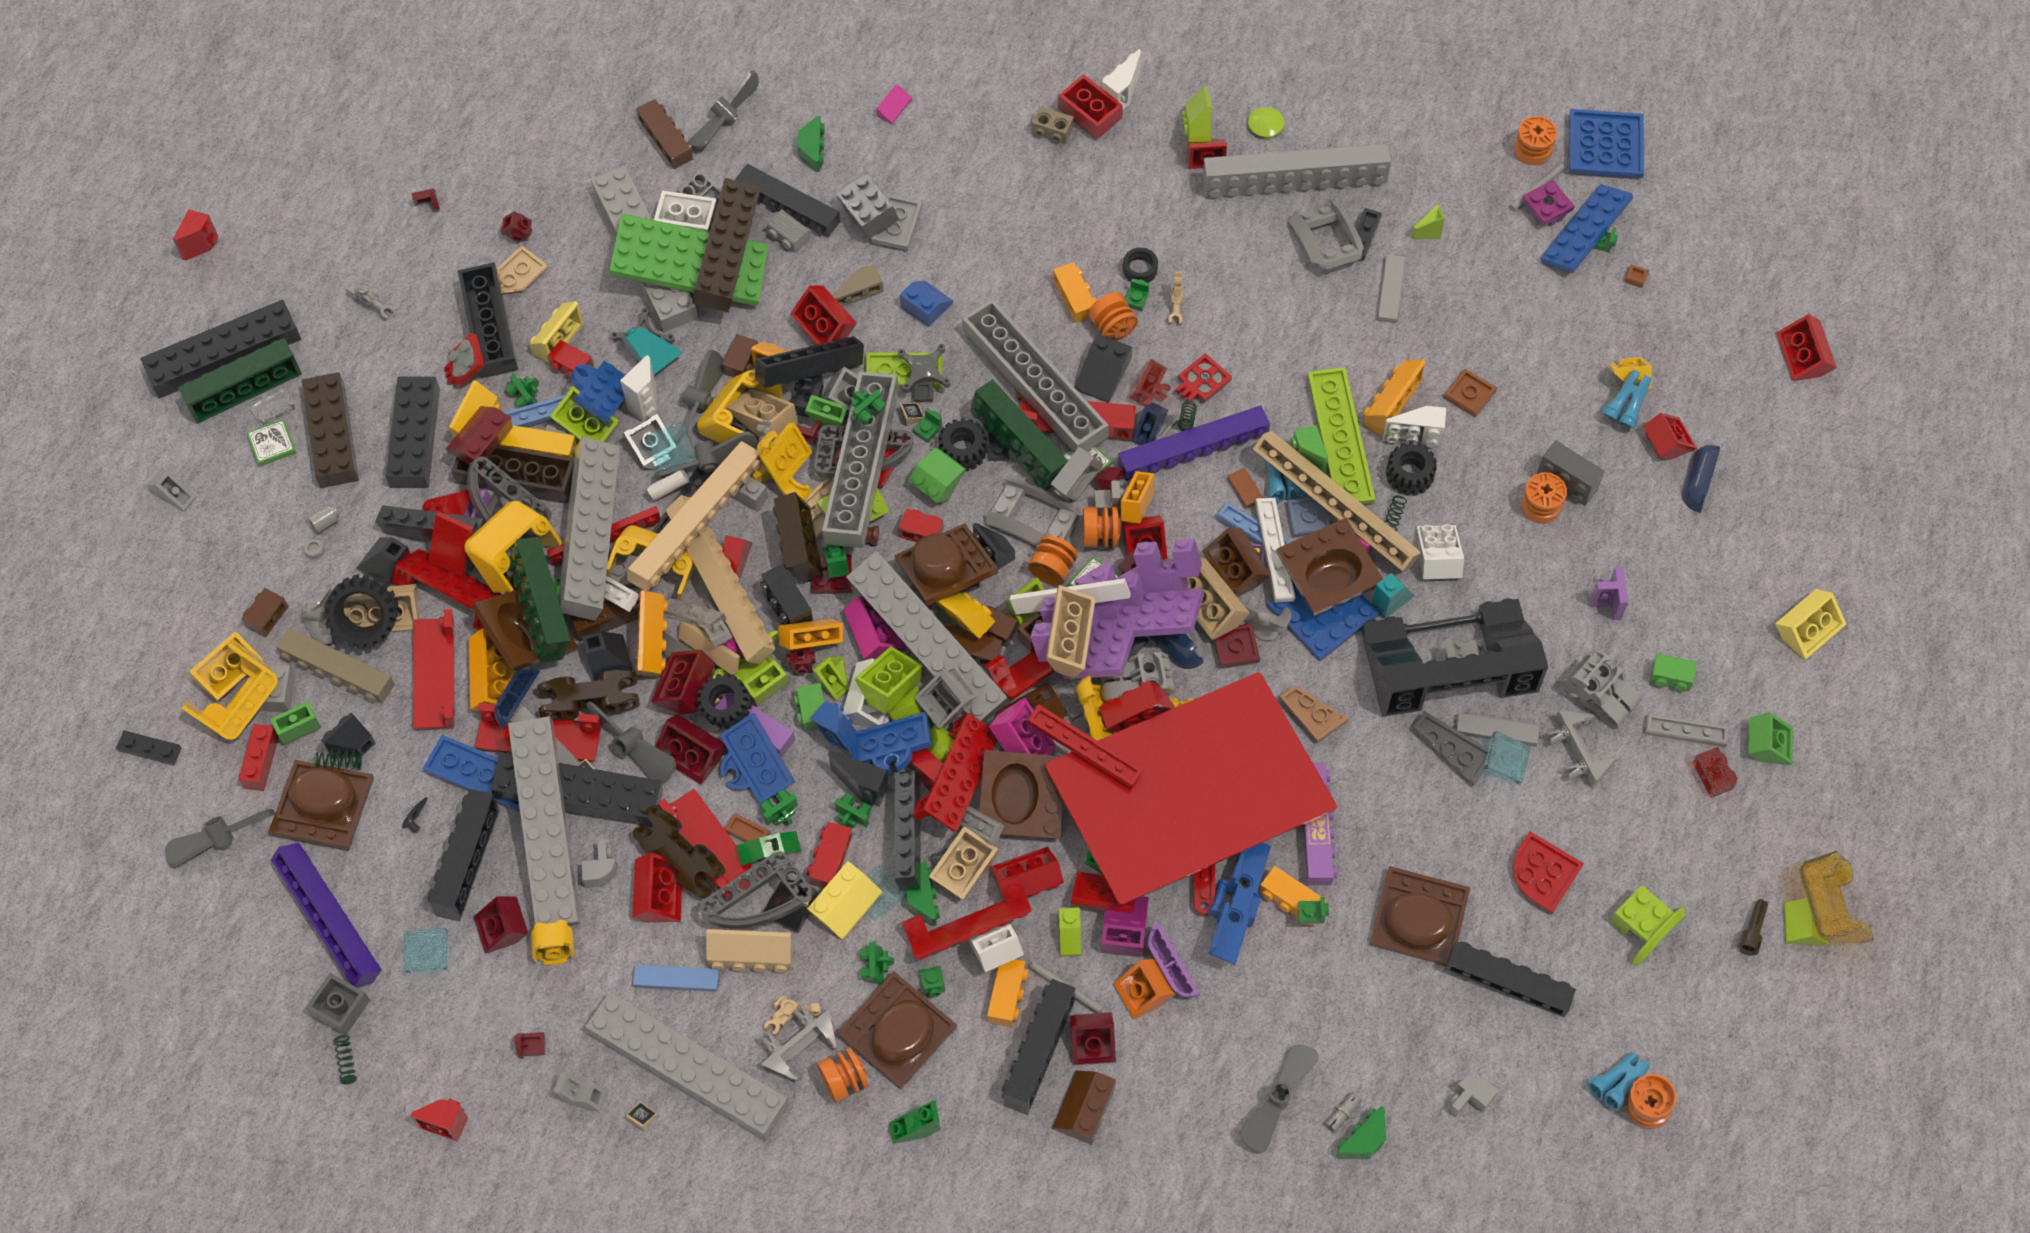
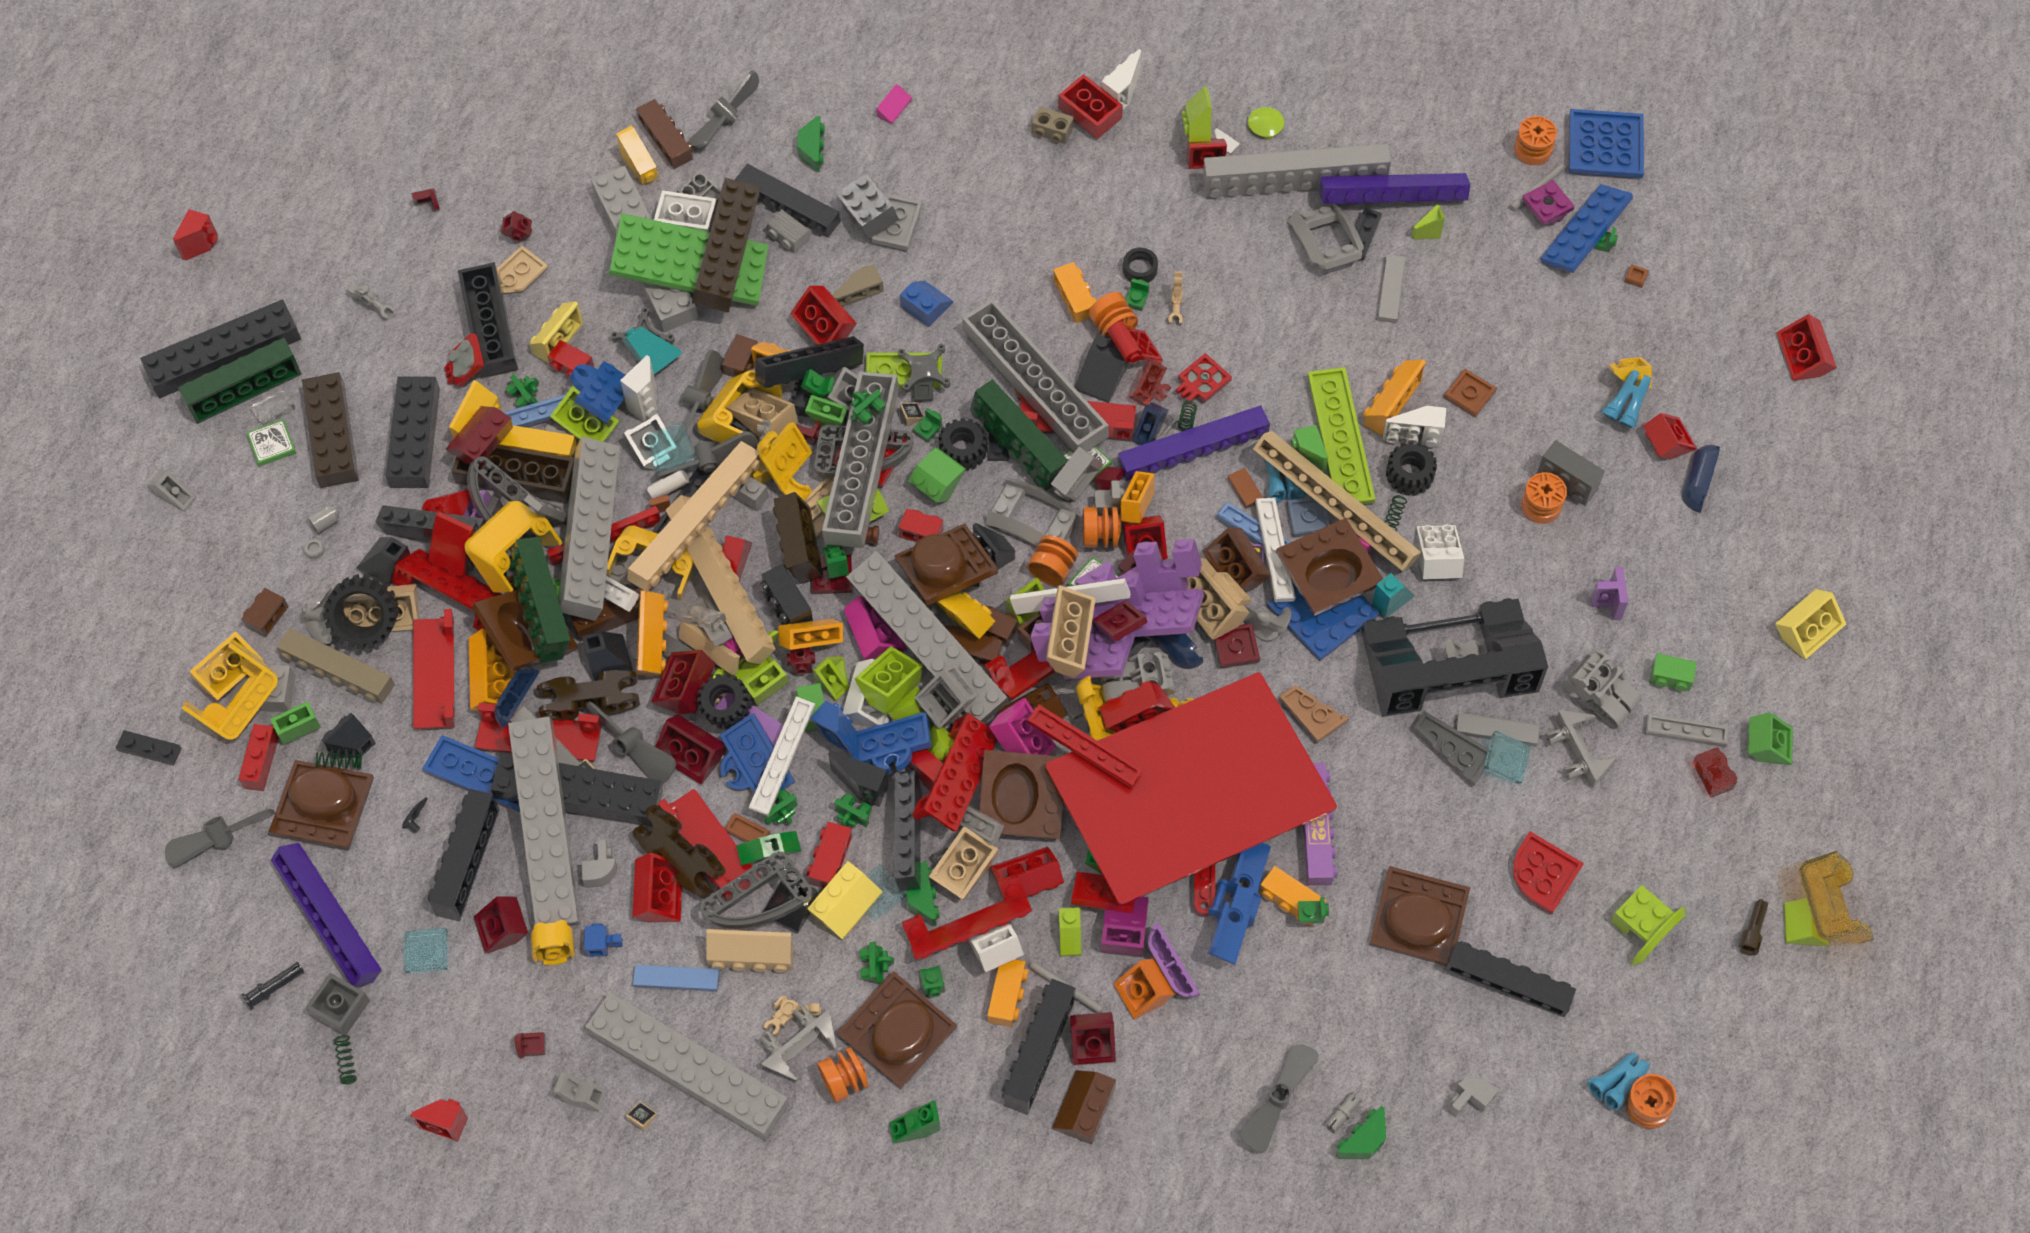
none -> black pin [241,961,305,1010]
none -> light grey plate [524,494,568,524]
none -> blue brick [584,923,623,957]
none -> yellow slope [616,126,658,185]
none -> dark orange tile [649,495,670,513]
none -> white tile [749,697,816,816]
none -> green bracket [801,369,835,398]
none -> dark red plate [1092,600,1148,642]
none -> red piece [1107,321,1163,365]
none -> tan tile [1213,572,1251,605]
none -> white sticker [1215,128,1240,153]
none -> dark purple brick [1319,173,1471,204]

